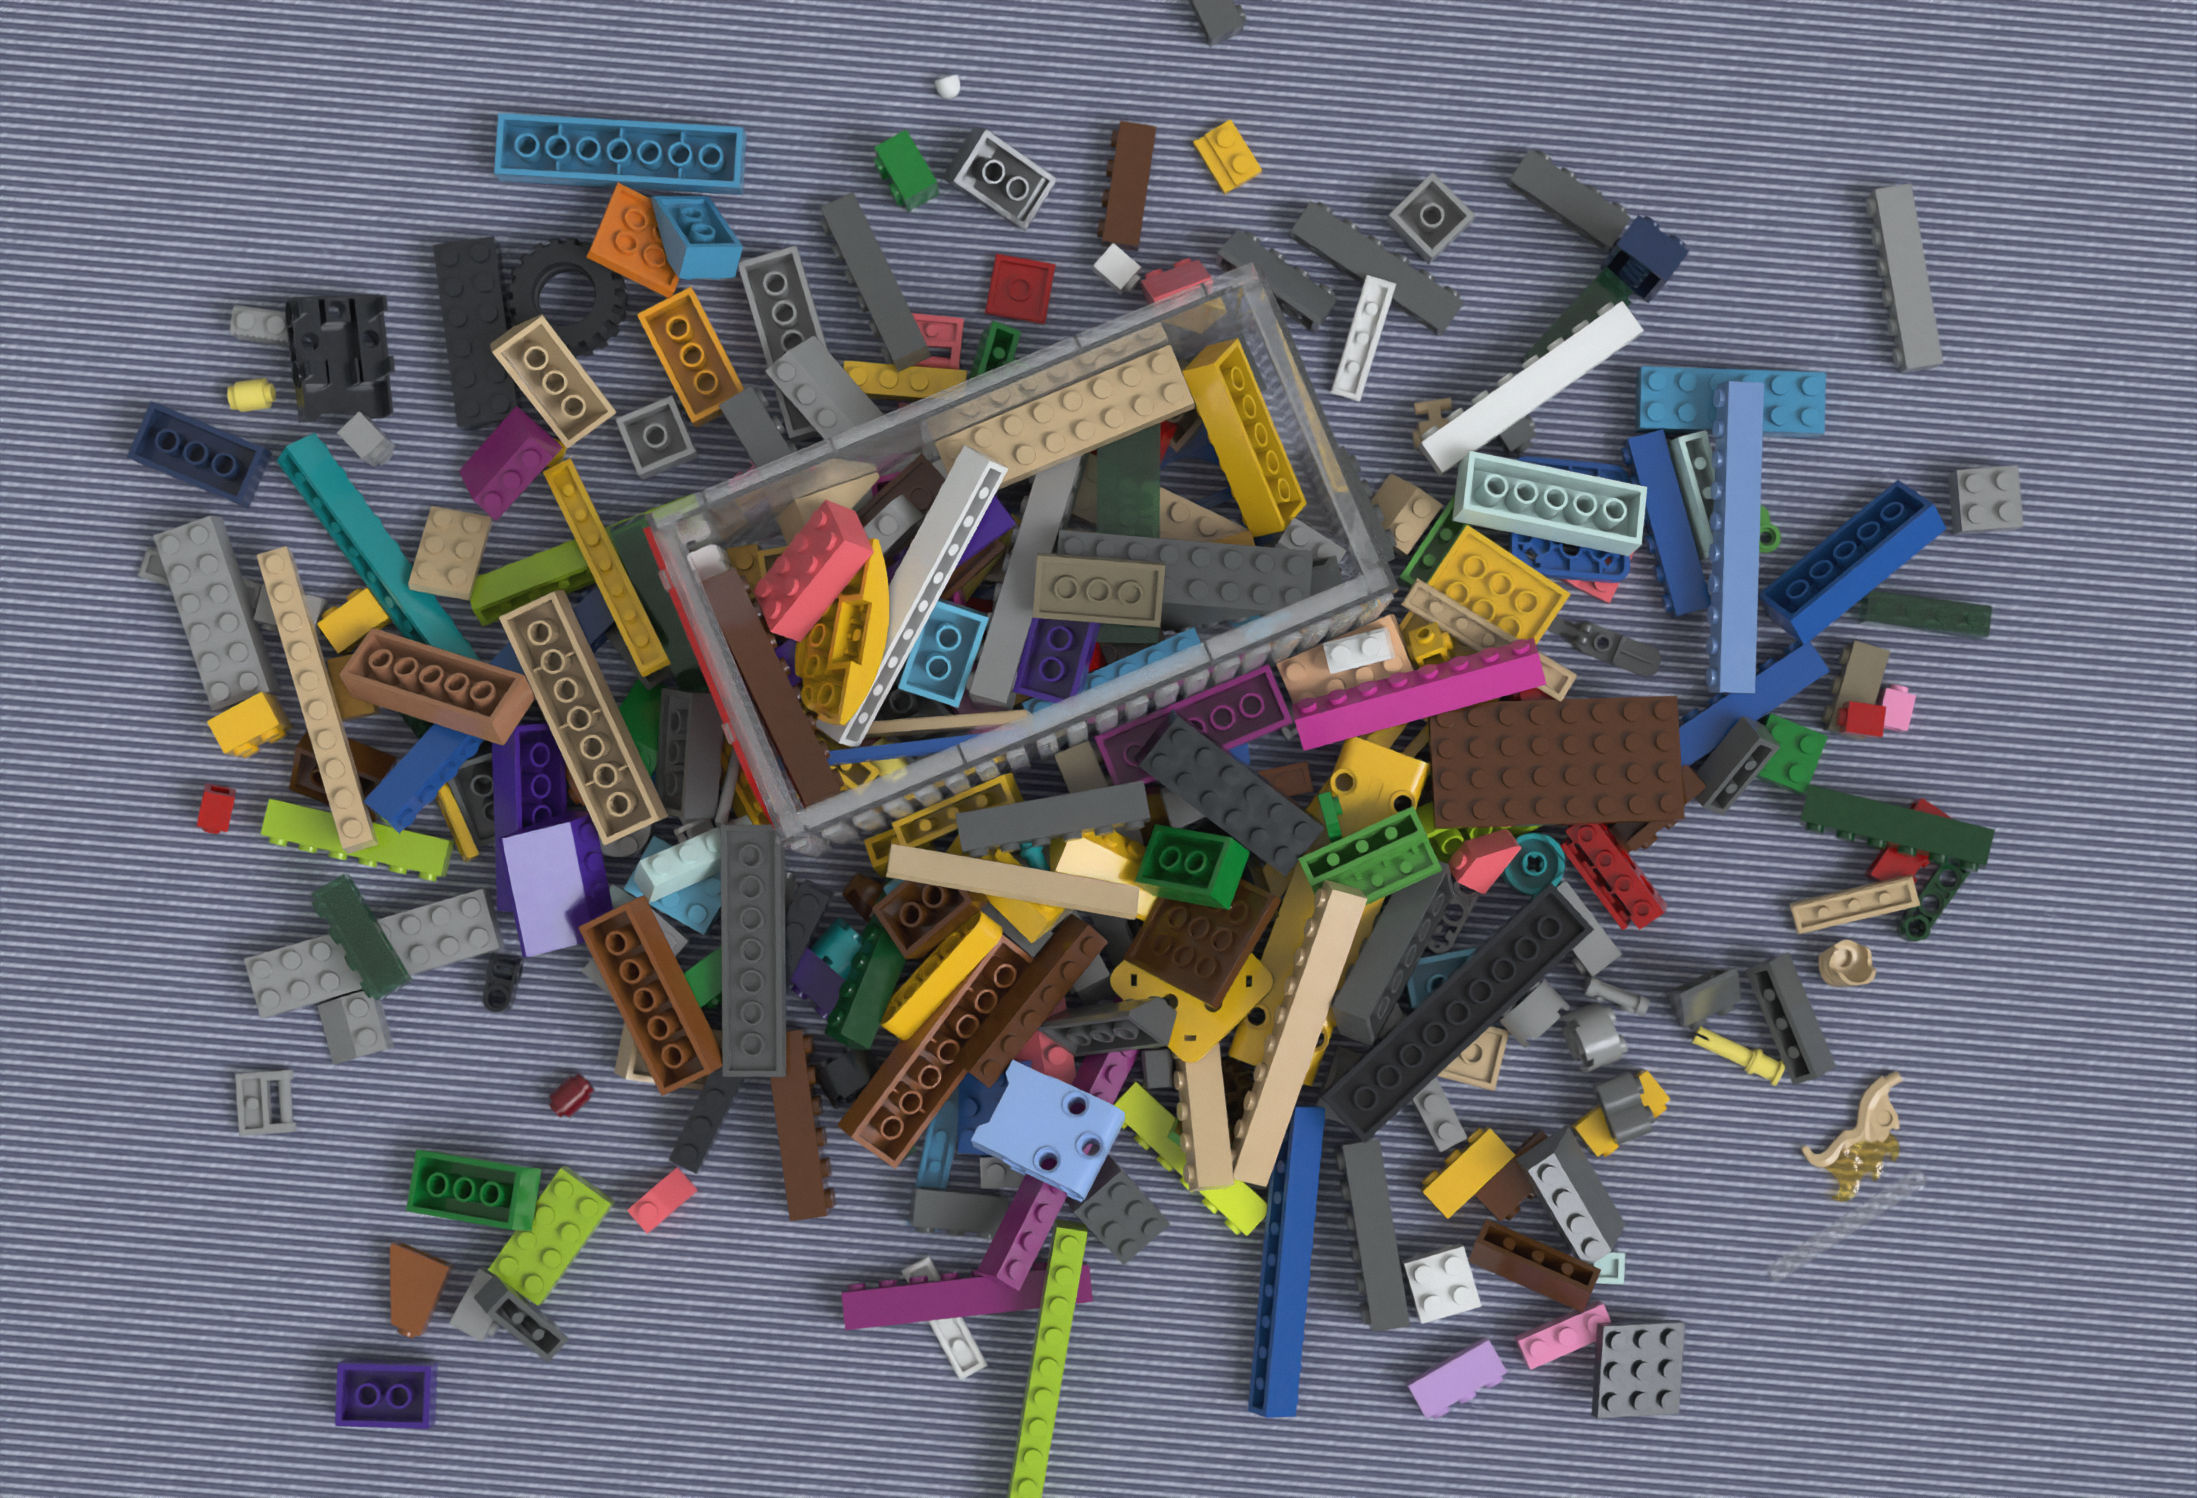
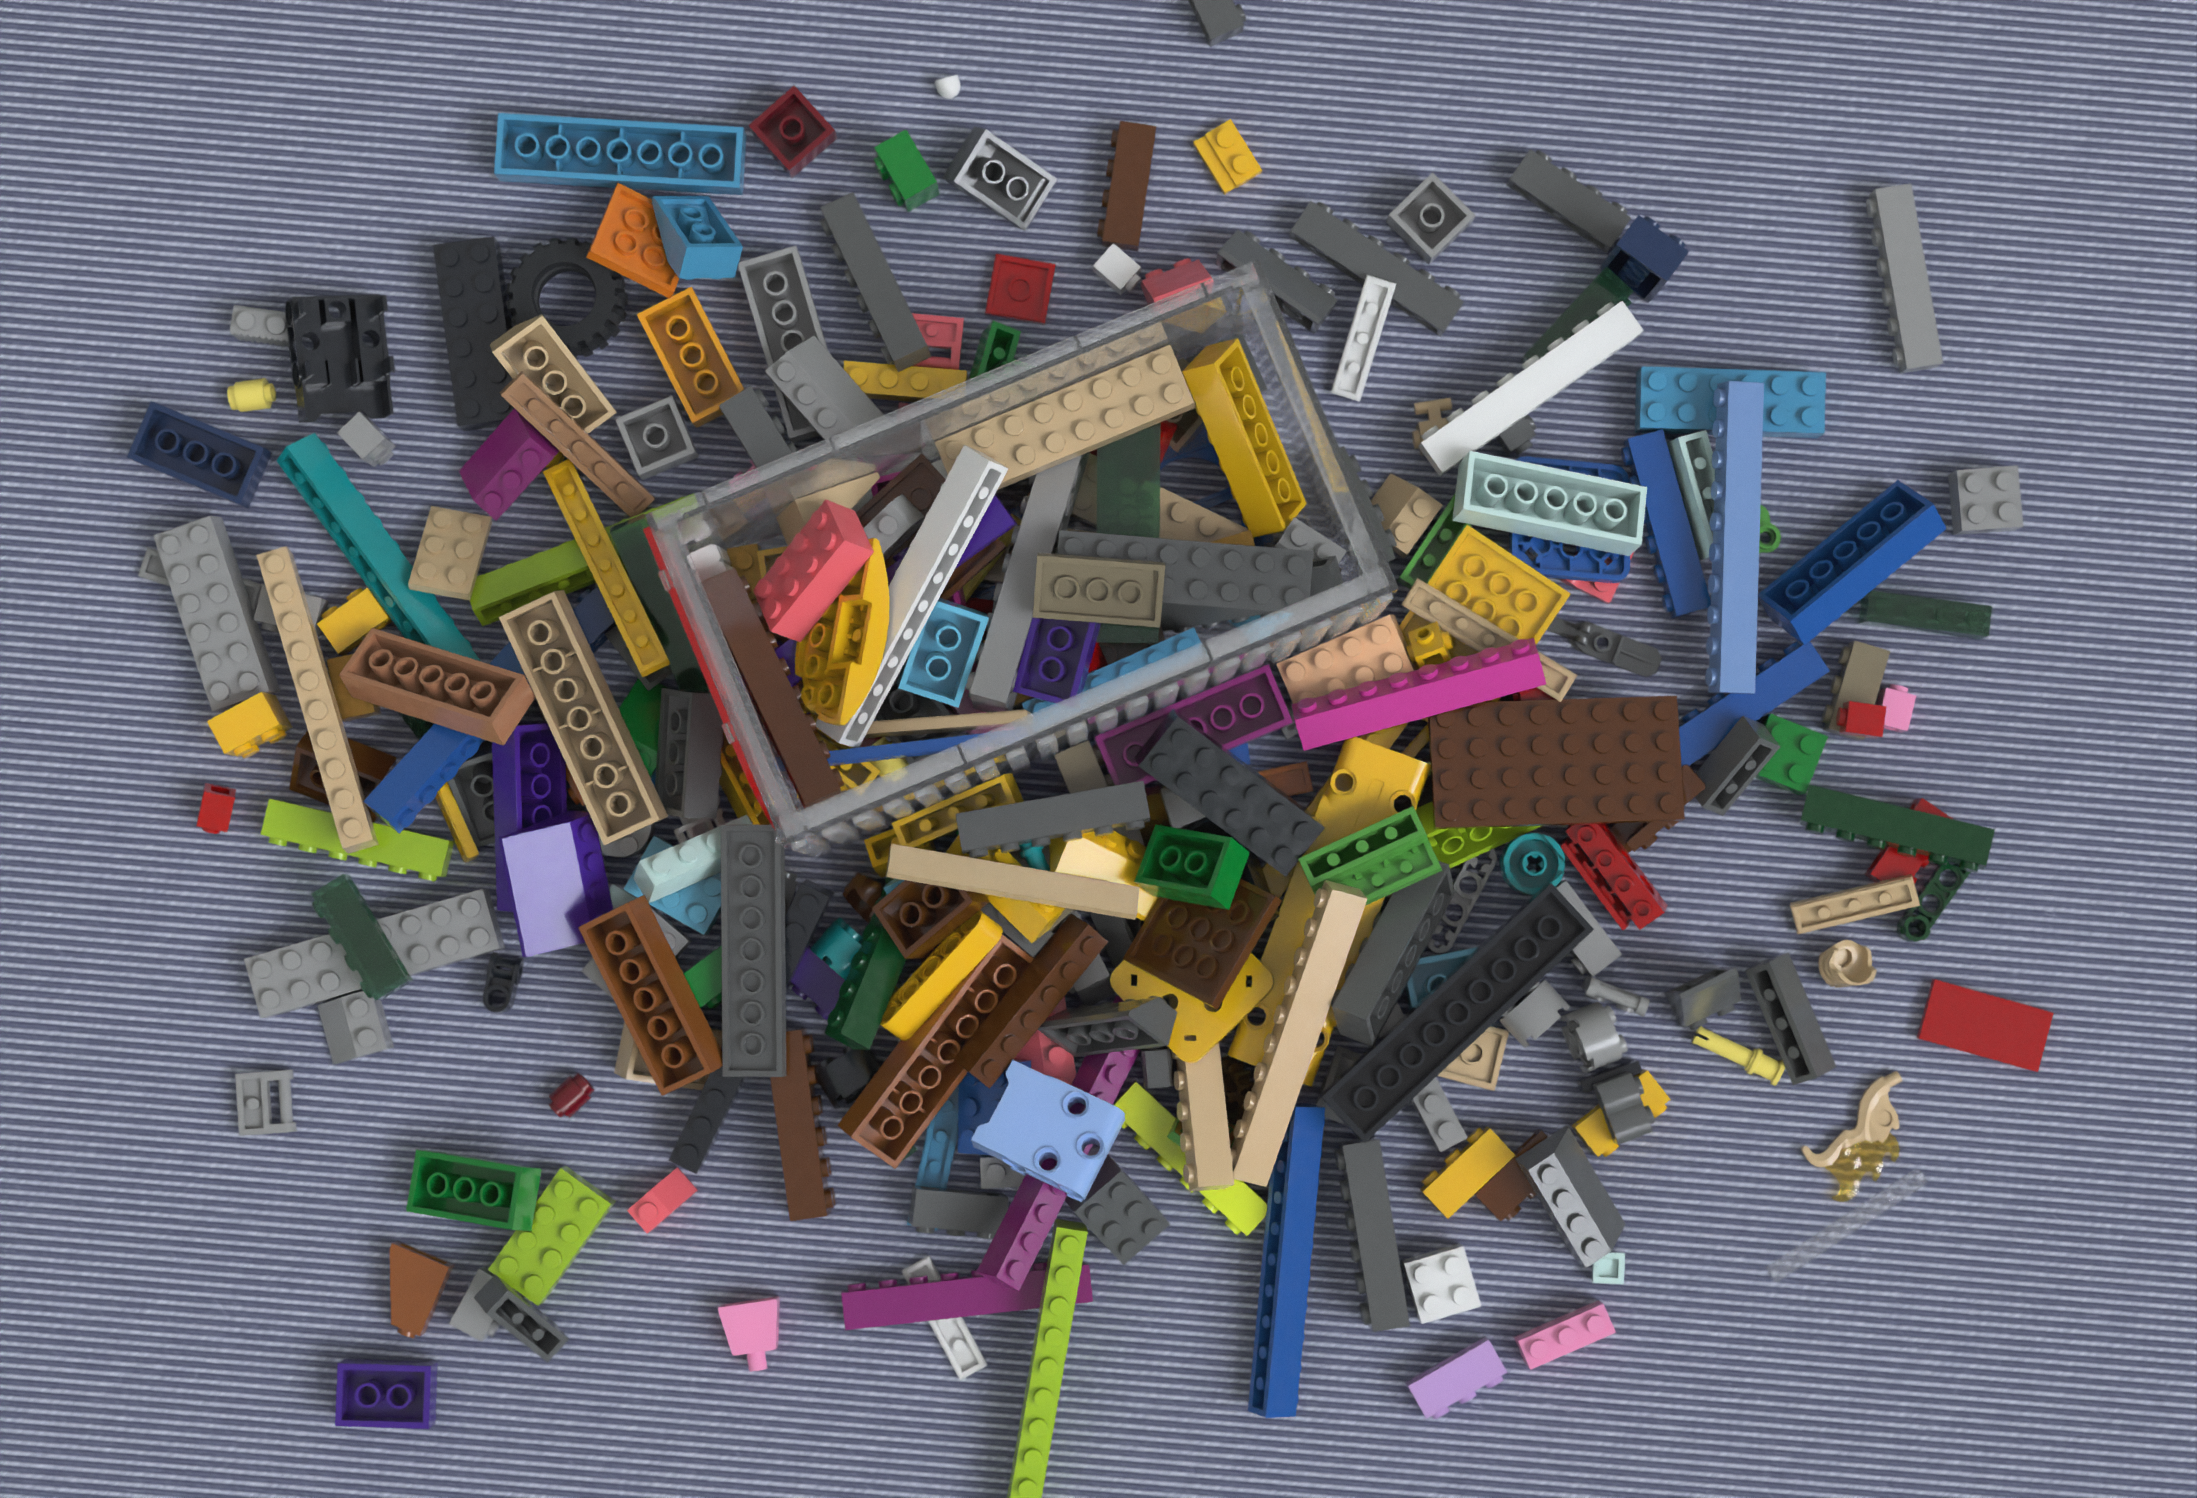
light grey bar [714,747,741,826] -> none
green wing [1317,791,1343,843] -> none
white brick [1323,628,1395,674] -> none
coral slope [1447,829,1521,895] -> none
reddish brown brick [1468,1219,1601,1313] -> none
plate [1591,1320,1685,1419] -> none
none -> medium nougat plate [500,371,655,518]
none -> bright pink torso [718,1296,780,1372]
none -> dark red brick [748,85,837,178]
none -> black tile [1576,1060,1642,1093]
none -> red tile [1917,979,2054,1072]

